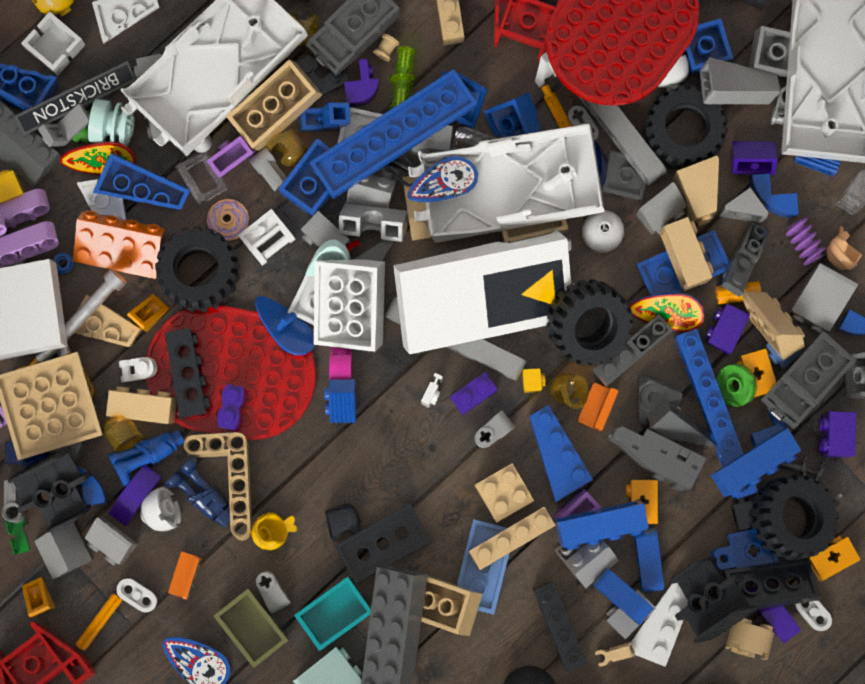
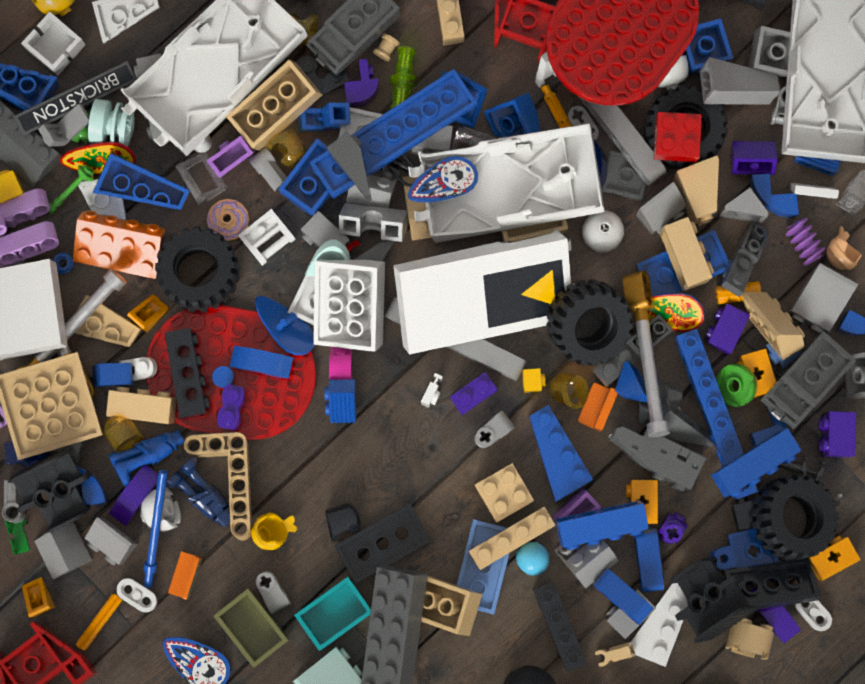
none -> bright green piece [49,165,94,215]
none -> blue slope [92,363,133,387]
none -> blue bar [143,470,168,588]
none -> blue tile [212,366,234,388]
none -> blue brick [230,346,293,379]
none -> dark grey slope [327,132,372,202]
none -> medium azure hair [516,542,550,576]
none -> blue slope [615,361,648,403]
none -> piece [622,270,670,437]
none -> red brick [653,112,702,162]
none -> dark purple connector [658,512,688,544]
none -> white tile [789,182,839,199]

